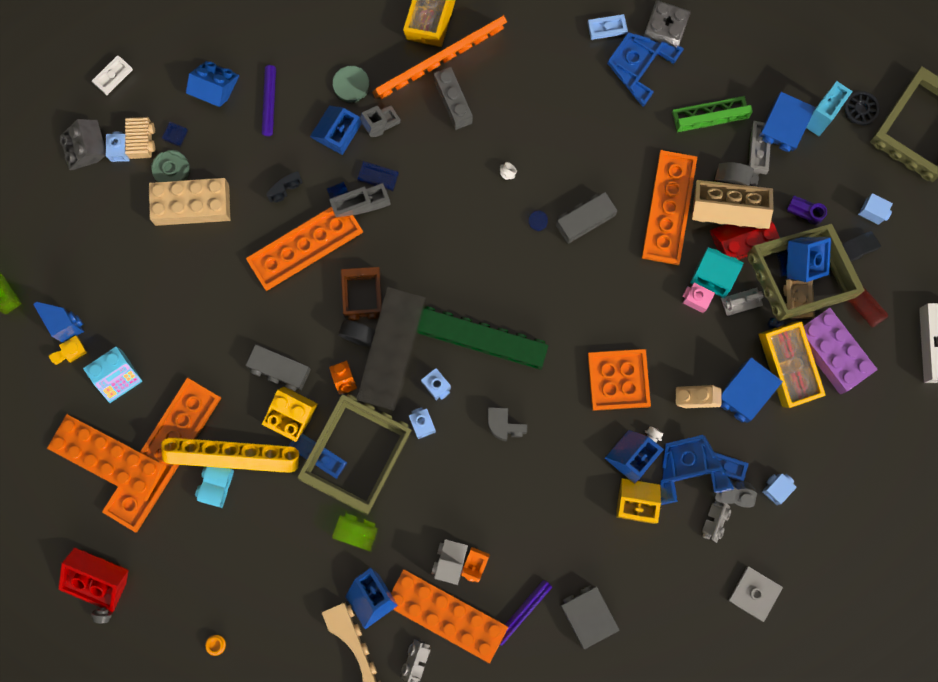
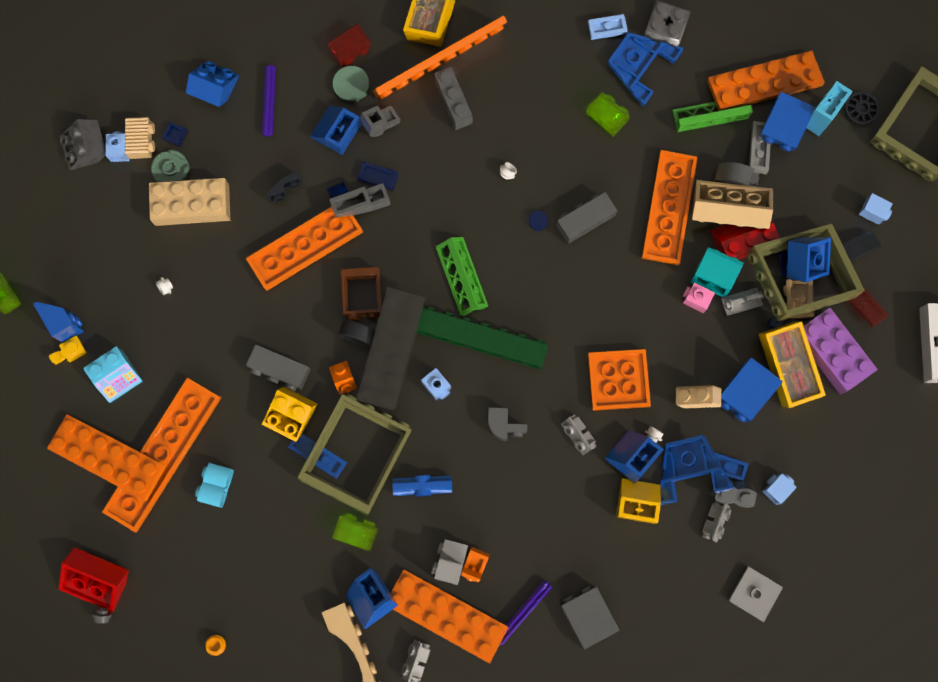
white plate [92,56,133,95] -> none
yellow beam [161,438,299,473] -> none
light blue brick [409,407,436,439] -> none
dark purple piece [787,196,827,225] -> none
none -> white plate [156,277,173,295]
none -> clear red brick [327,24,371,67]
none -> blue piece [393,475,452,496]
none -> bright green fence [436,237,488,316]
none -> light grey hinge [561,414,597,455]
none -> clear neon green brick [586,92,630,137]
none -> orange plate [707,51,825,111]

